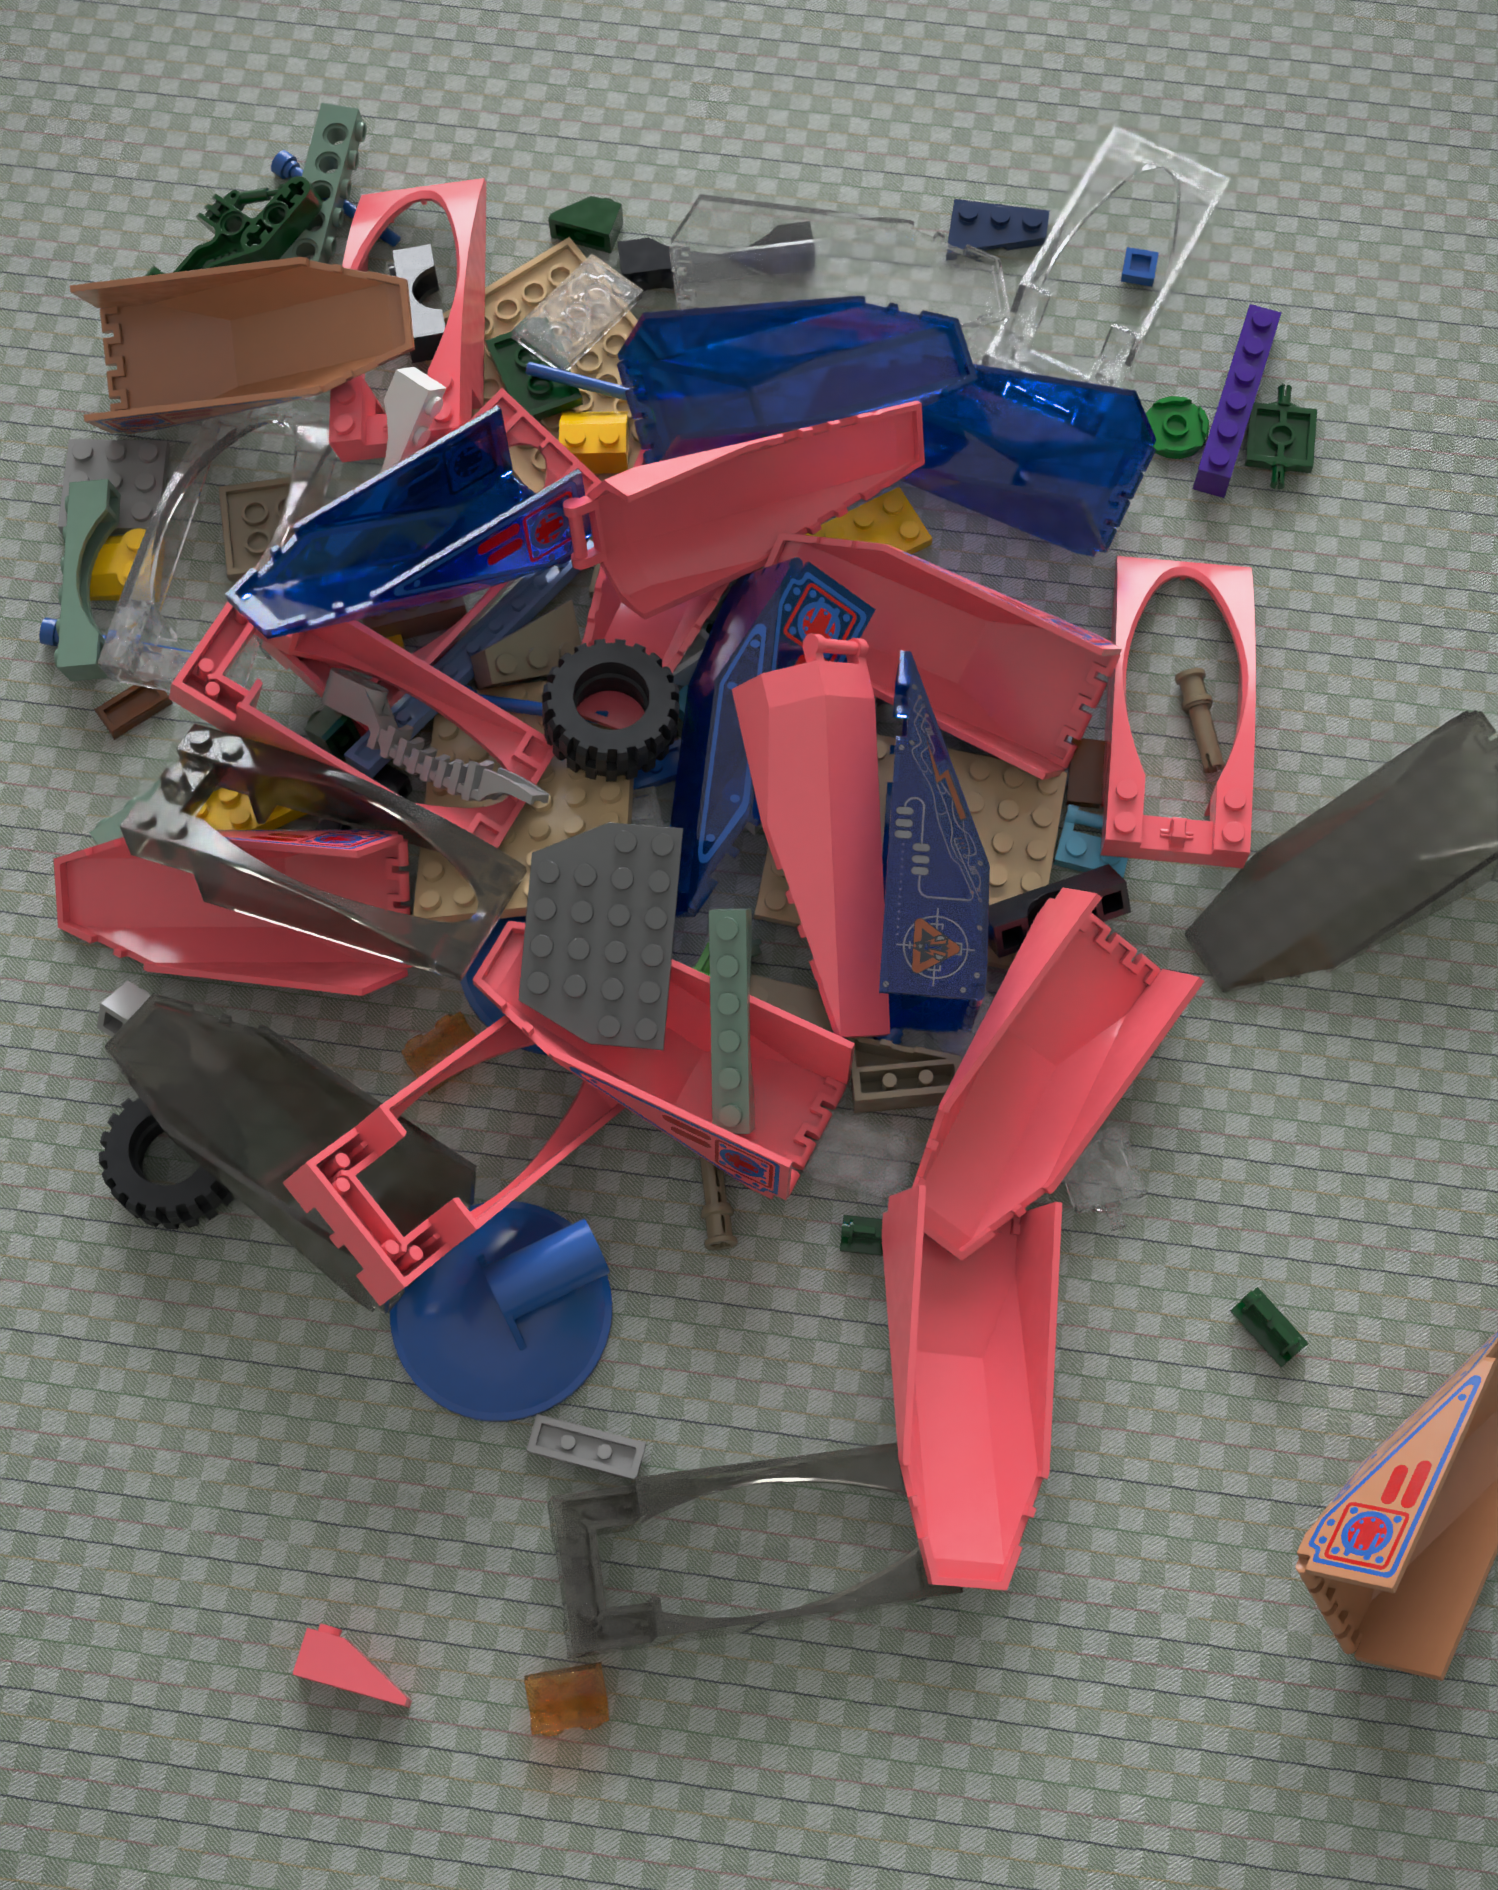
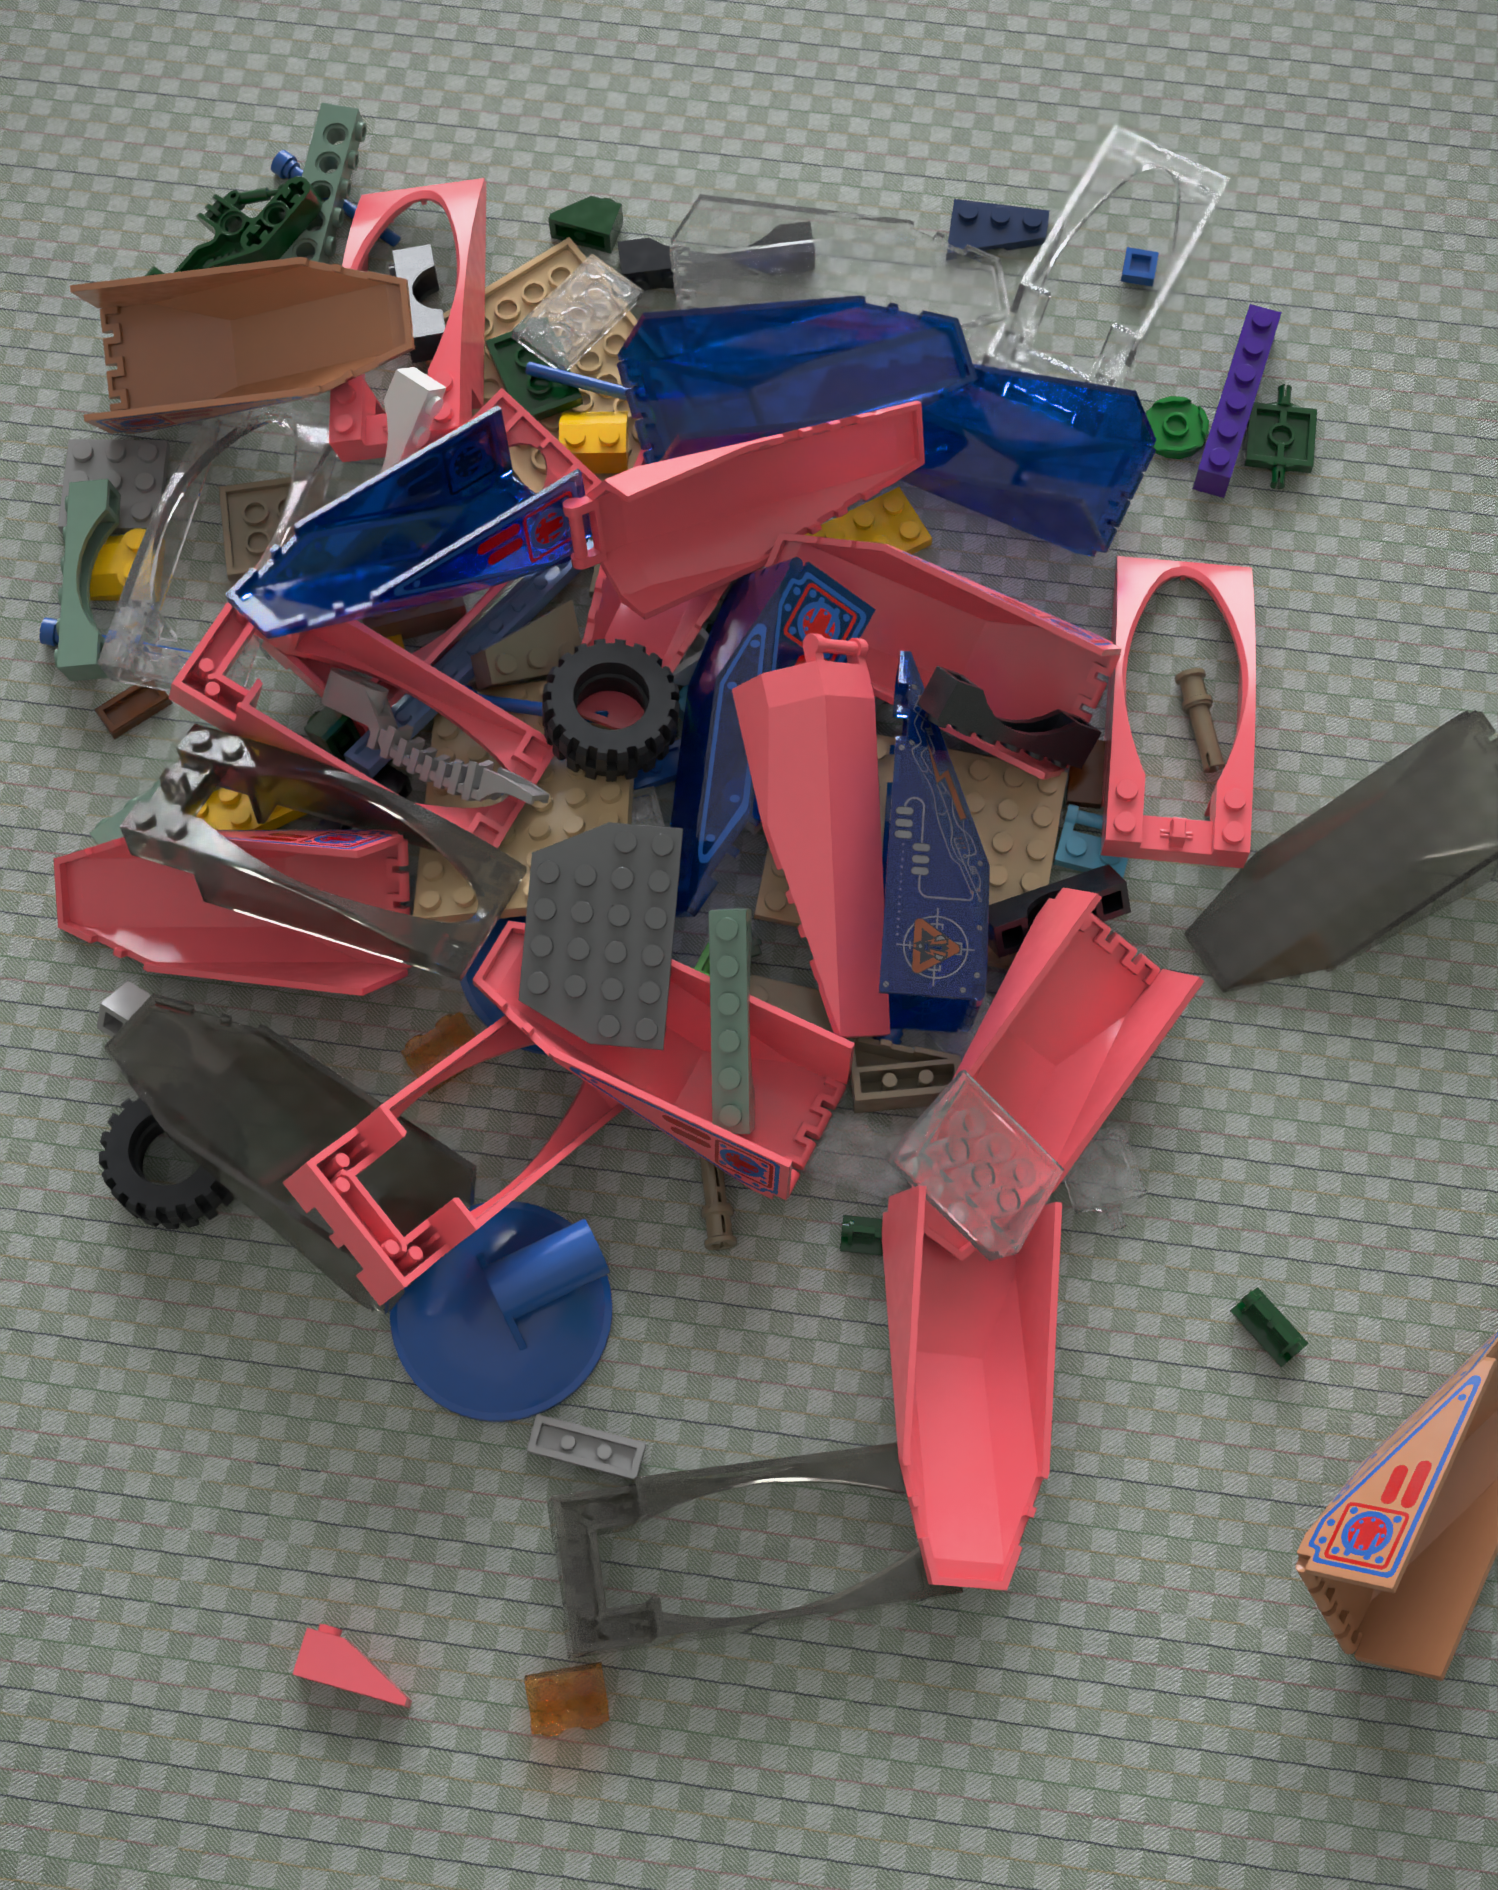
none -> clear slope [888,1070,1064,1261]
none -> black arch [917,666,1102,769]

